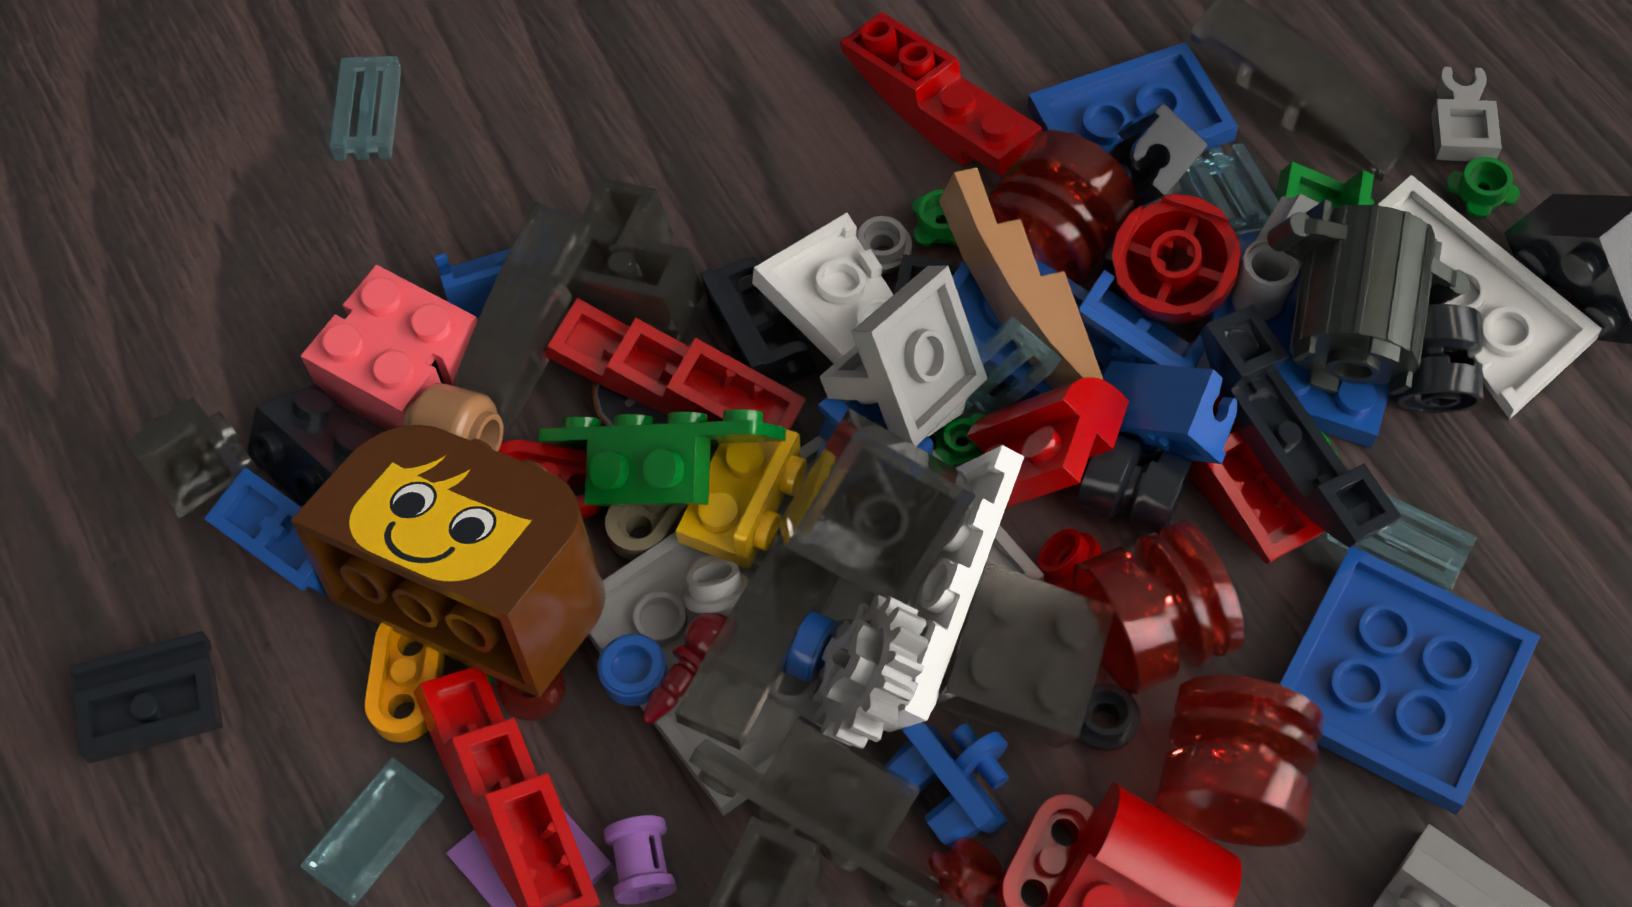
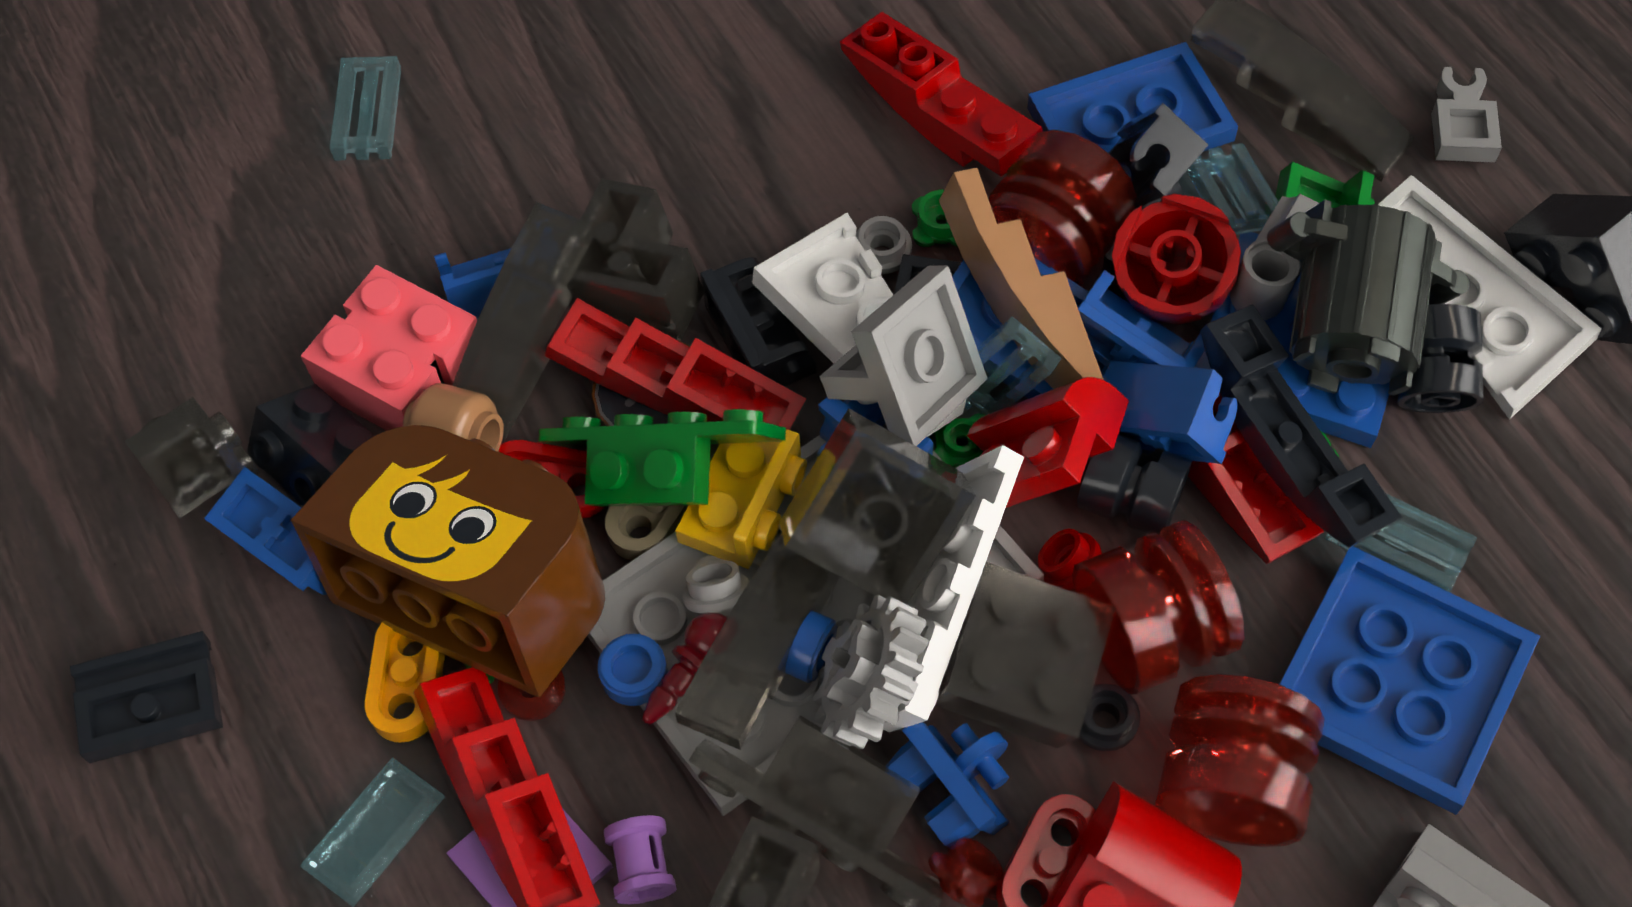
green plate [1446,157,1520,219] -> none

